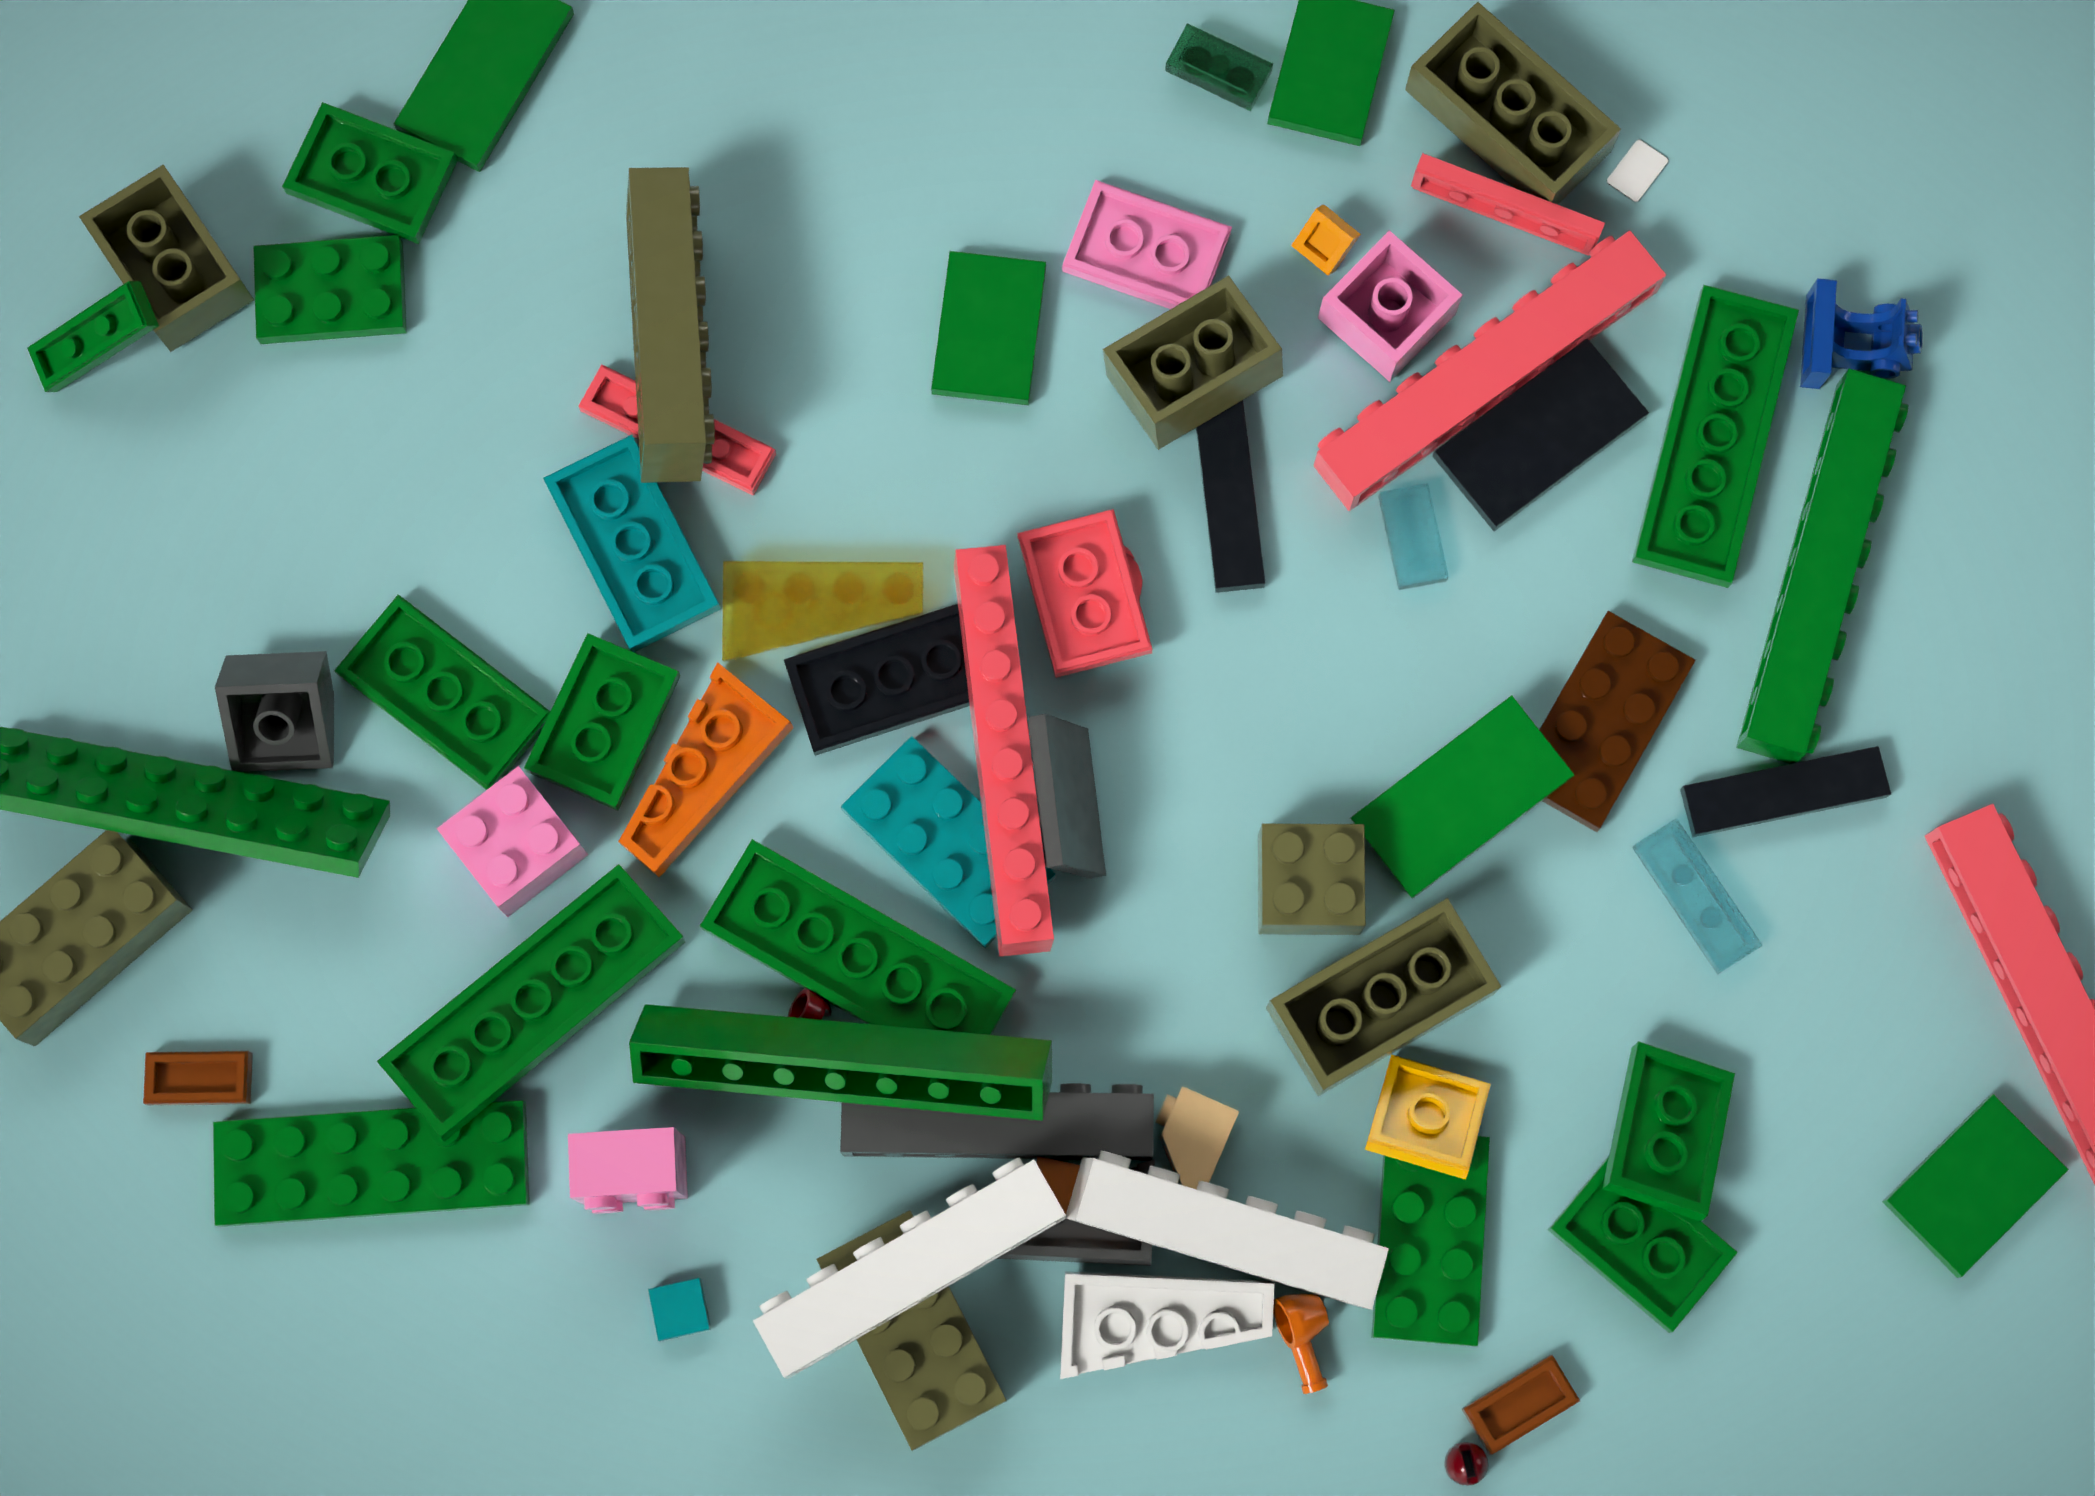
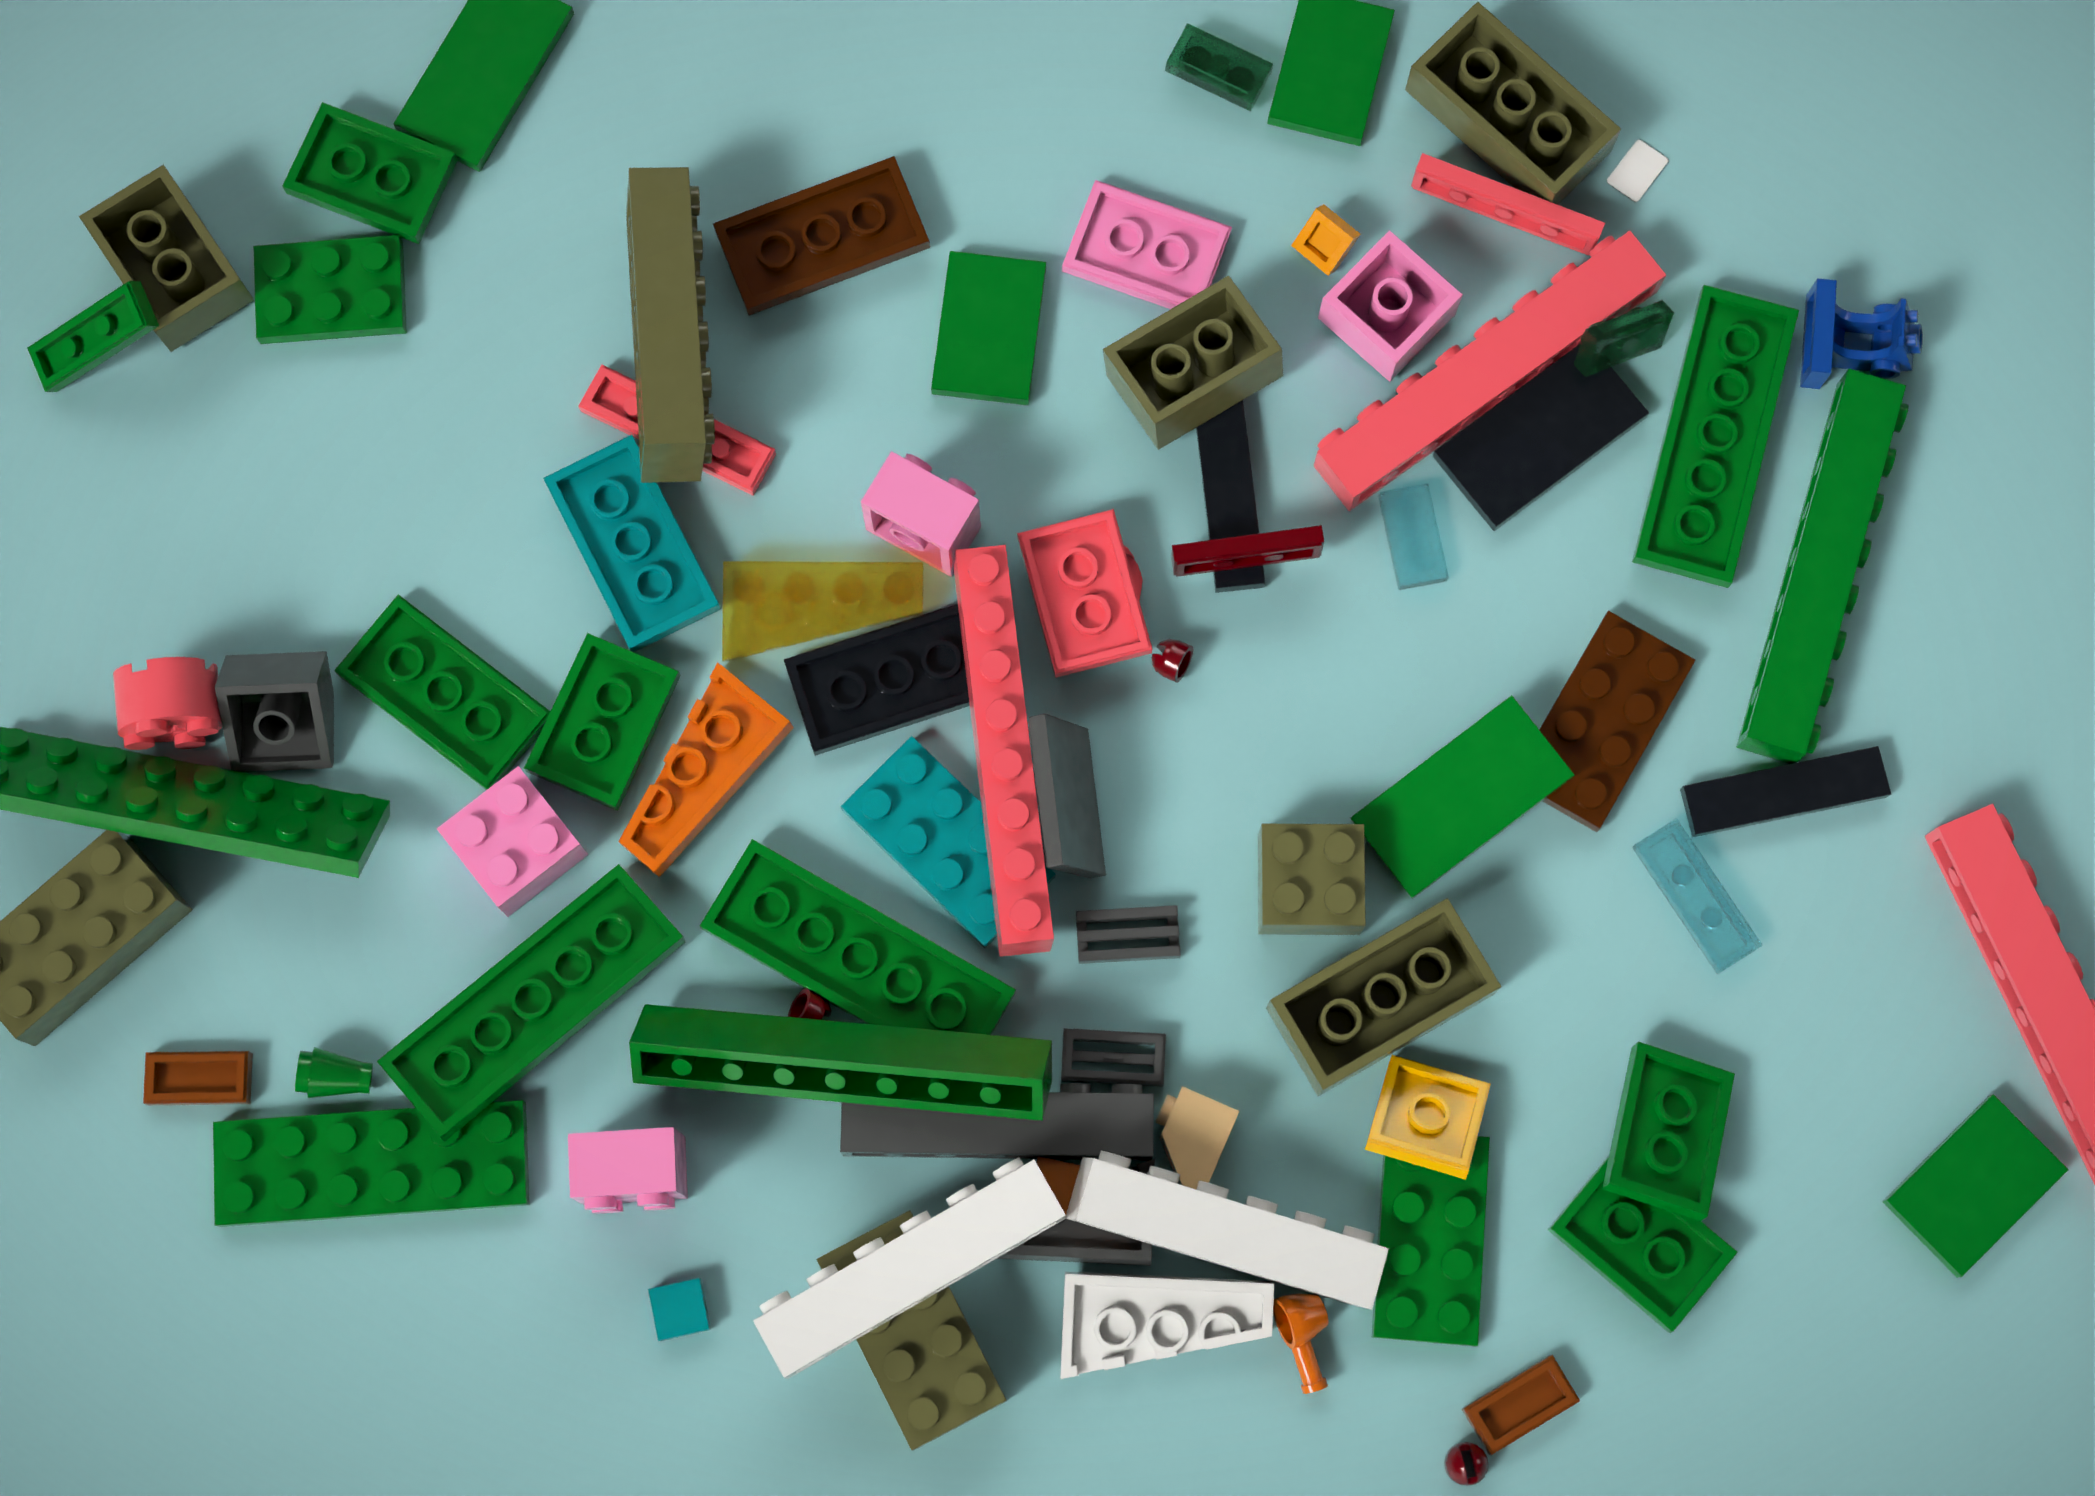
none -> coral brick [113,657,222,750]
none -> green cone [295,1047,373,1098]
none -> reddish brown plate [713,156,930,316]
none -> bright pink brick [861,451,981,577]
none -> dark grey tile [1061,1028,1166,1087]
none -> dark grey tile [1076,905,1181,964]
none -> dark red hinge [1151,639,1193,683]
none -> dark red tile [1171,525,1324,577]
none -> clear green plate [1574,300,1674,377]

